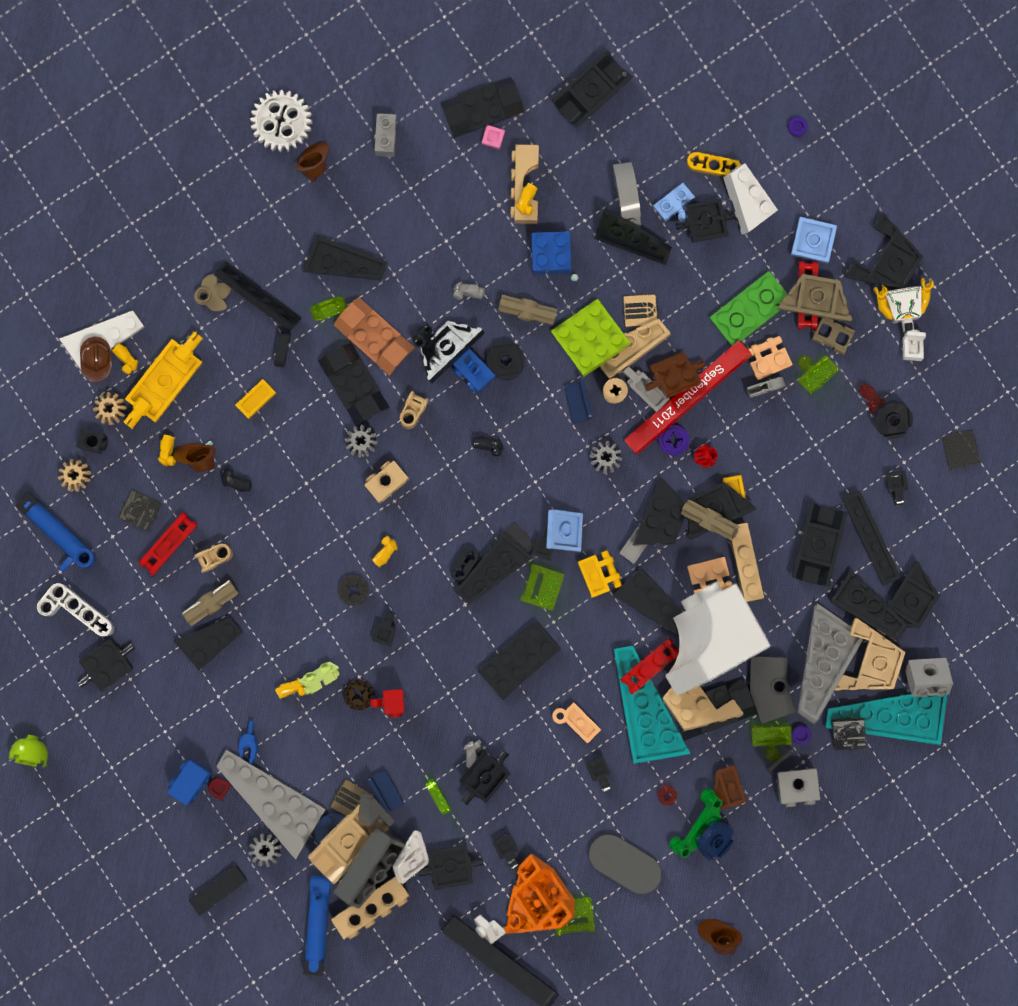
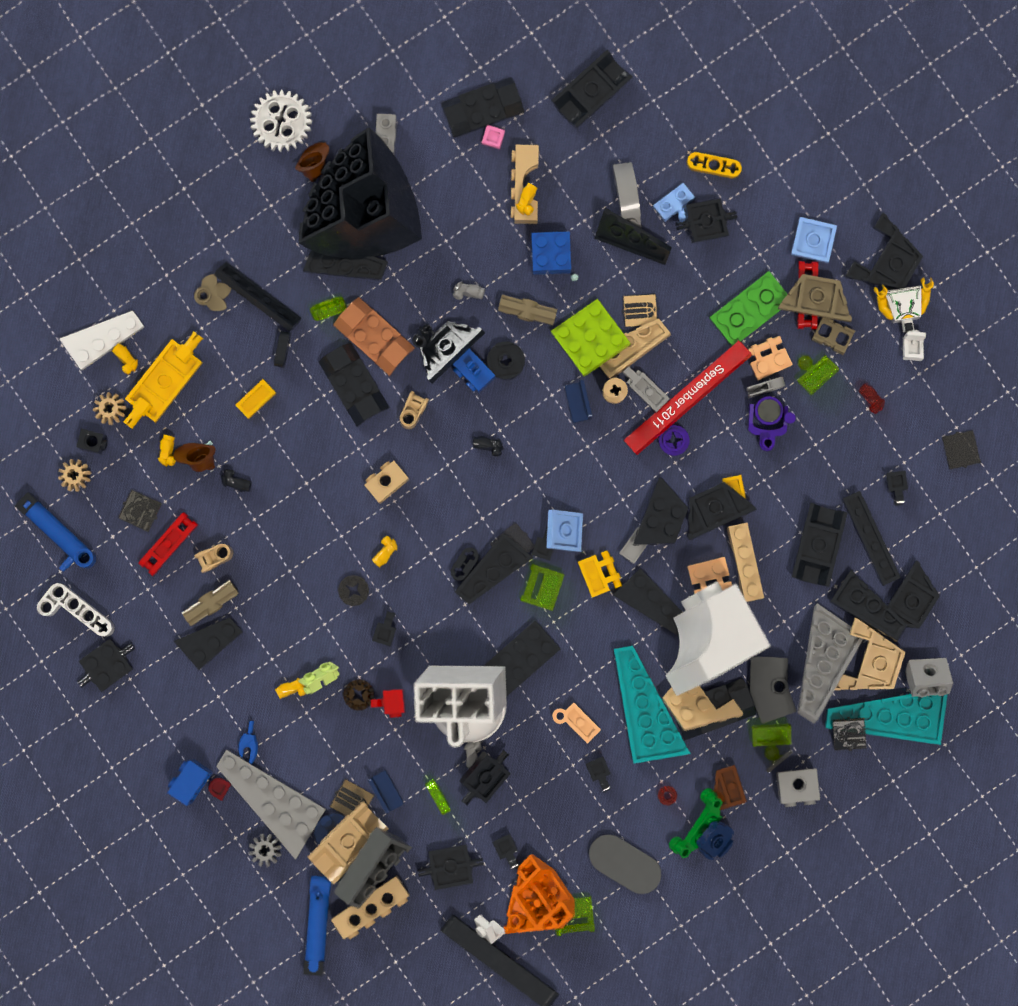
lime cylinder [8,735,48,767] -> none
reddish brown piece [80,336,111,382] -> none
black tile [188,865,247,916] -> none
light grey gear [345,425,378,458] -> none
dark grey slope [359,793,395,827] -> none
white wing [393,830,430,884] -> none
light grey gear [590,441,622,474] -> none
red plate [620,638,679,695] -> none
reddish brown plate [644,352,706,398] -> none
dark tan piece [681,500,739,541] -> none
red gear [694,444,718,469] -> none
reddish brown piece [698,919,742,955] -> none
white wedge [723,163,778,235] -> none
dark purple tile [788,117,807,137] -> none
dark purple tile [791,725,811,745] -> none
black plate [874,400,913,439] -> none
none -> black brick [299,128,422,258]
none -> white piece [414,666,507,747]
none -> dark purple piece [748,396,796,451]

